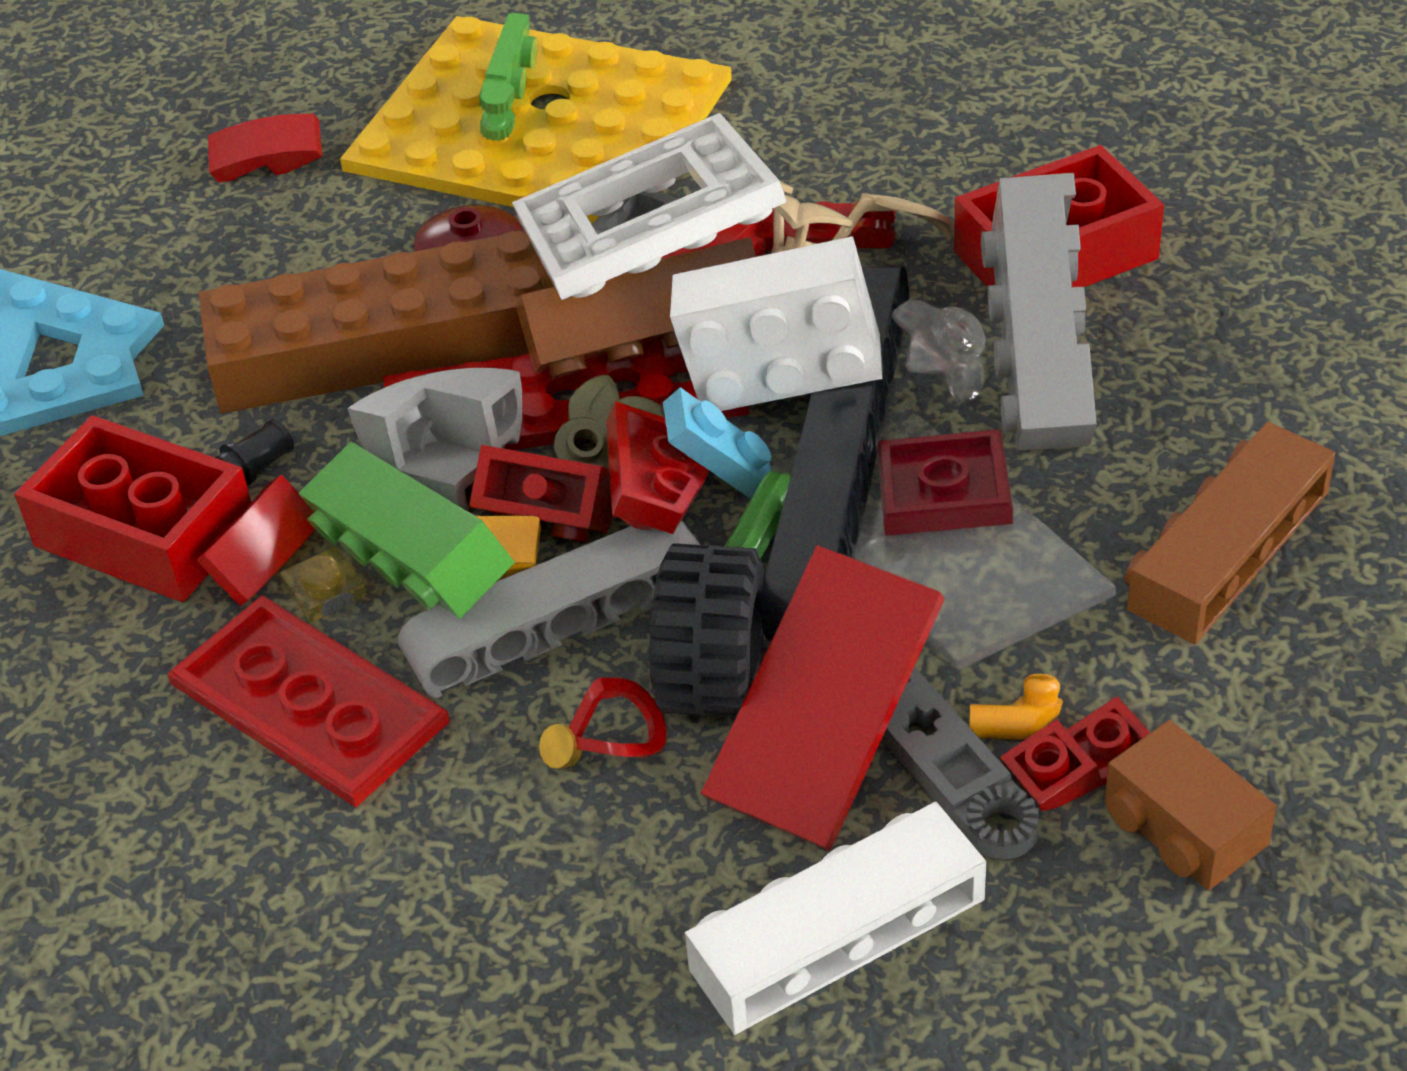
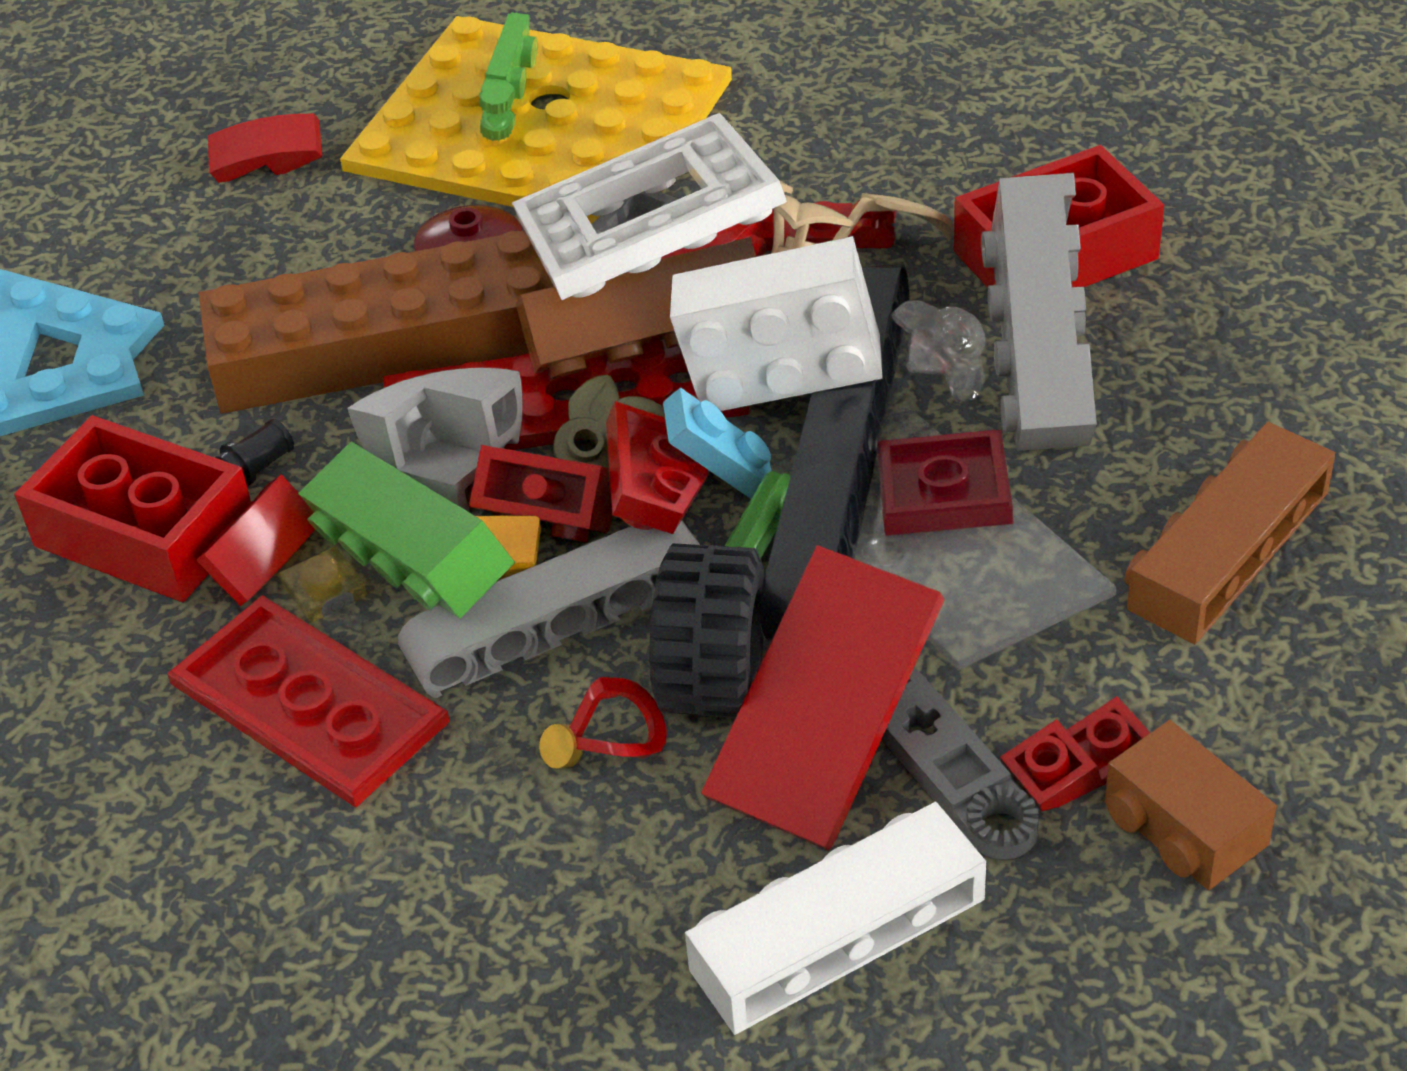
light orange arm [969,674,1063,740] -> none

